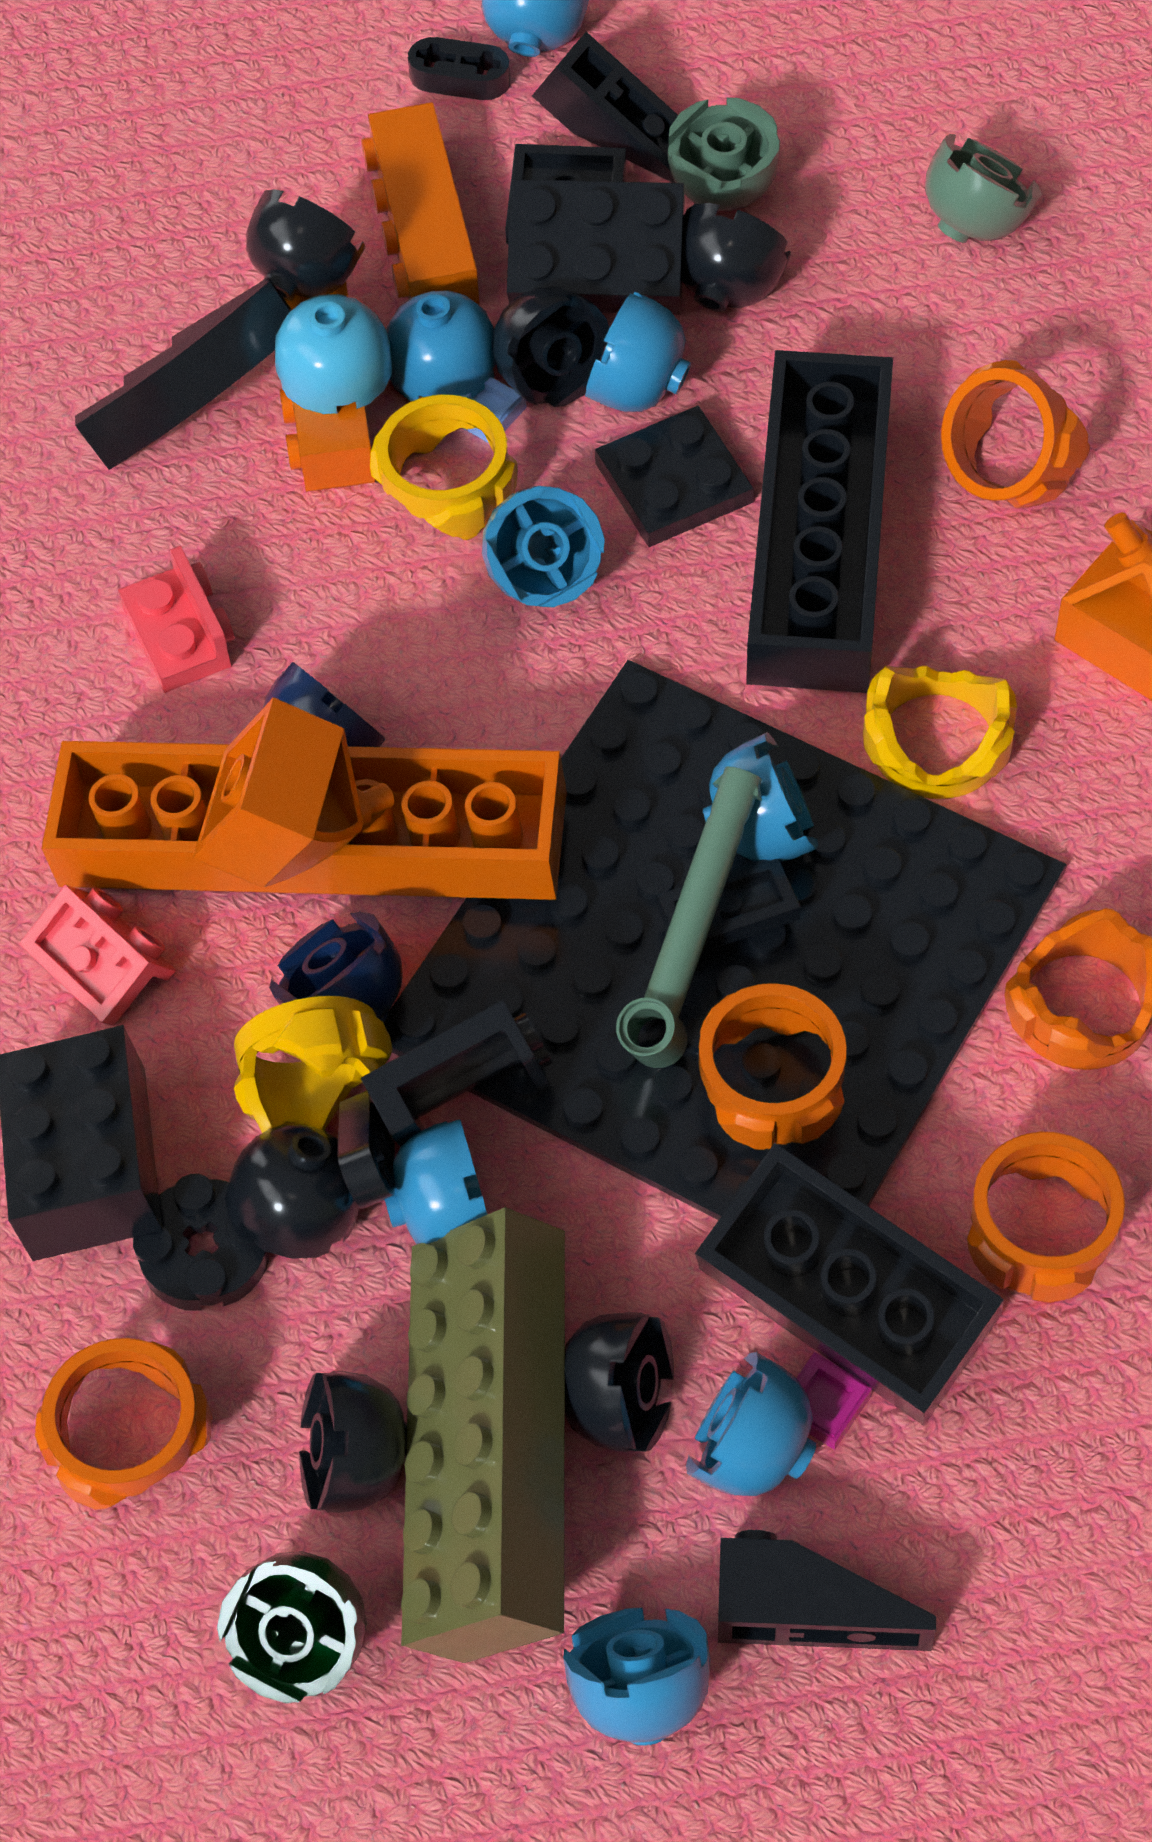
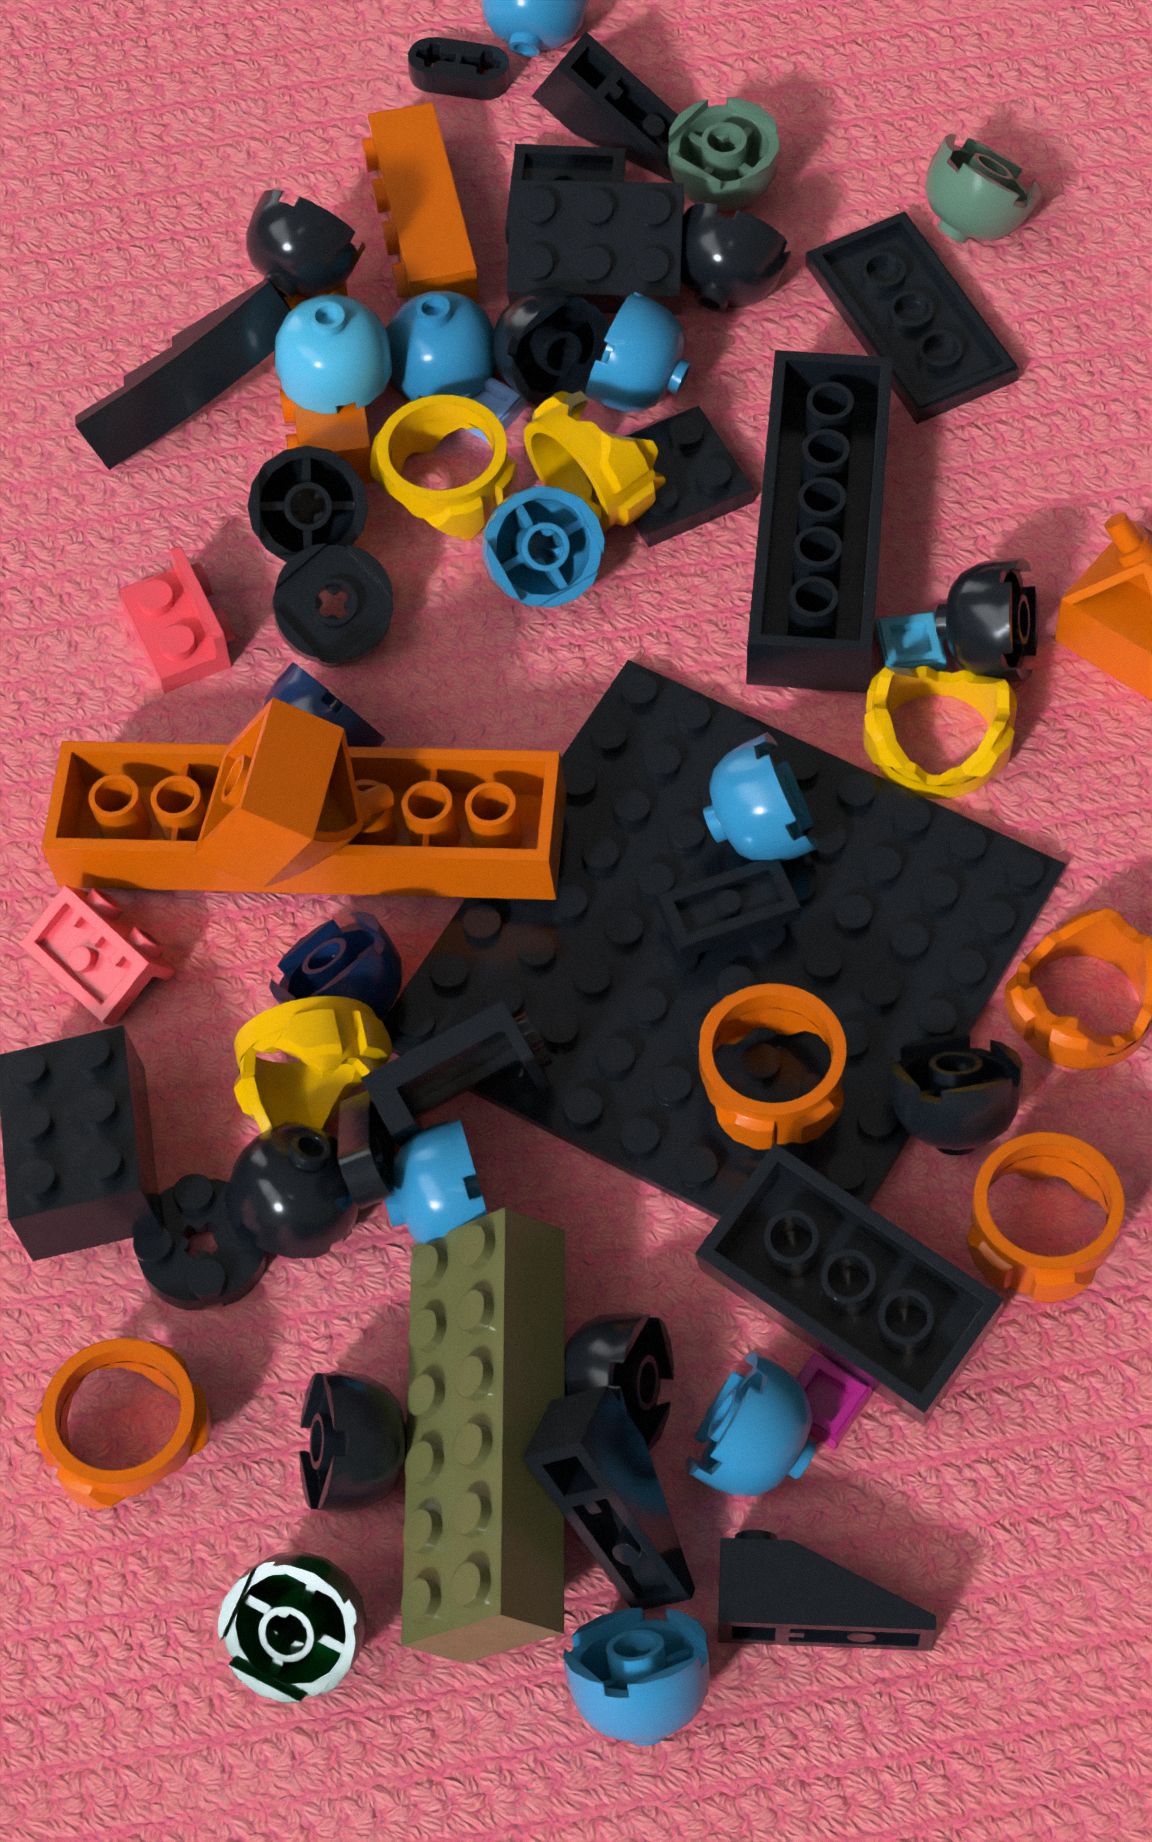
sand green piece [616,766,762,1068] -> none
orange piece [941,360,1090,509] -> none
none -> black cylinder [247,445,368,563]
none -> black plate [272,543,394,668]
none -> black slope [523,1385,695,1610]
none -> yellow piece [524,391,666,533]
none -> black tile [806,212,1019,424]
none -> medium azure tile [874,611,947,672]
none -> black cylinder [889,1035,1023,1155]
none -> black cylinder [935,558,1039,682]

